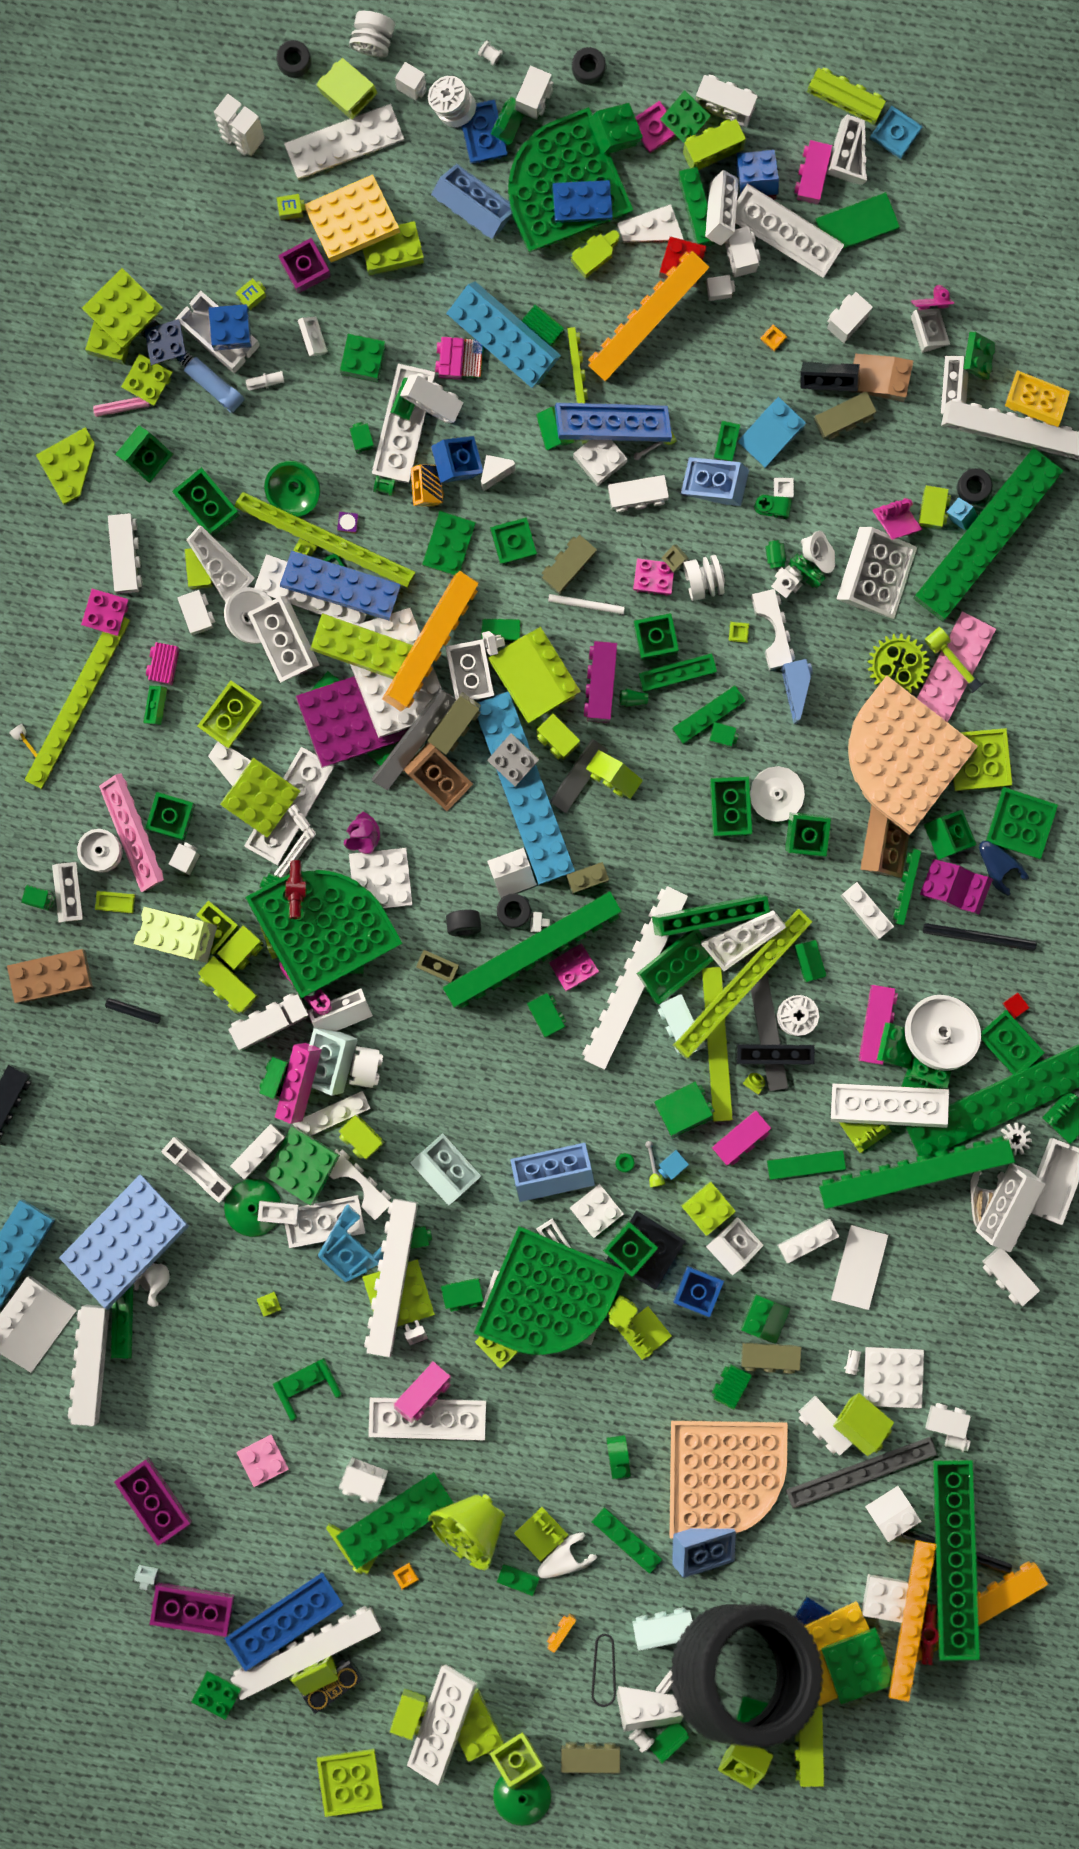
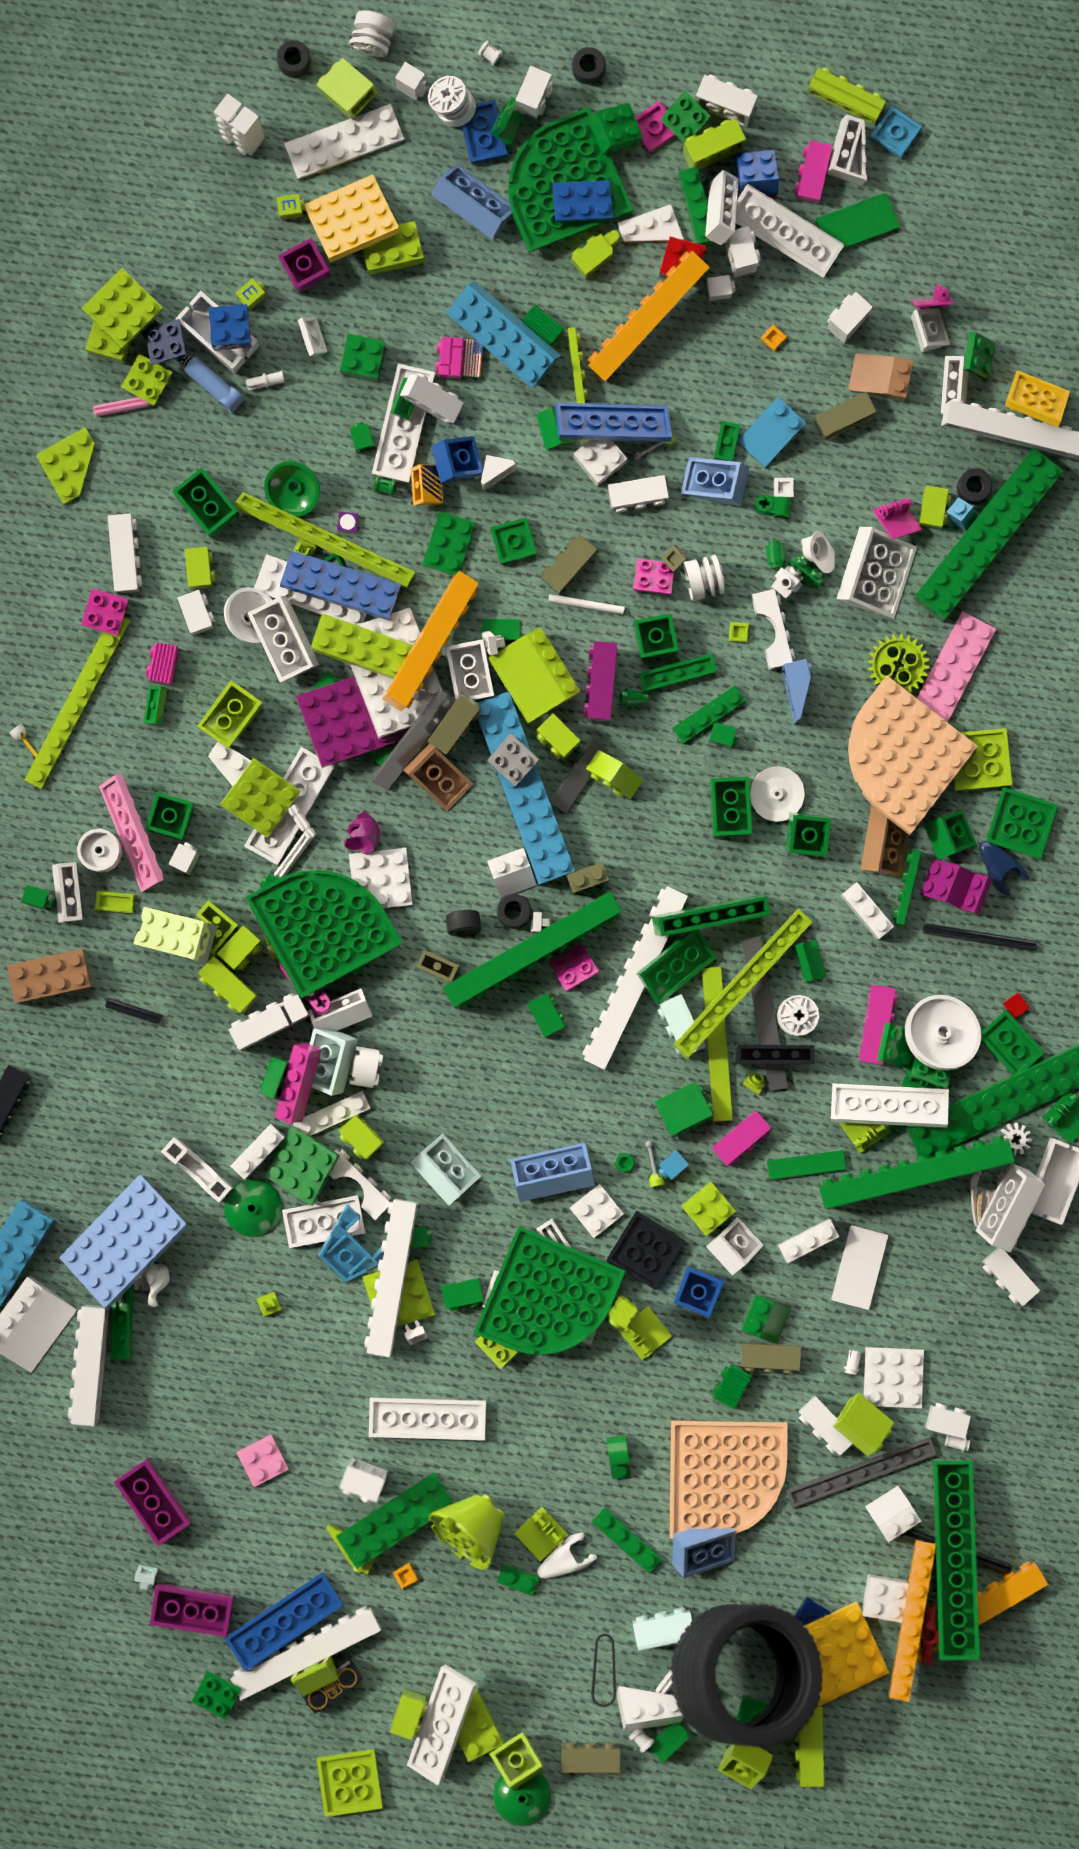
green slope [115,426,173,483] -> none
white wing [187,526,254,602] -> none
white plate [258,1201,298,1225] -> none
green plate [272,1358,342,1421] -> none
dark red pin [285,860,306,919] -> none
brick [394,1362,451,1424] -> none
light orange plate [547,1613,576,1652] -> none
green brick [603,1221,658,1277] -> none
white wing [701,911,786,971] -> none
black piece [800,362,860,391] -> none
green plate [820,1628,892,1705] -> none
lime piece [924,627,984,693] -> none

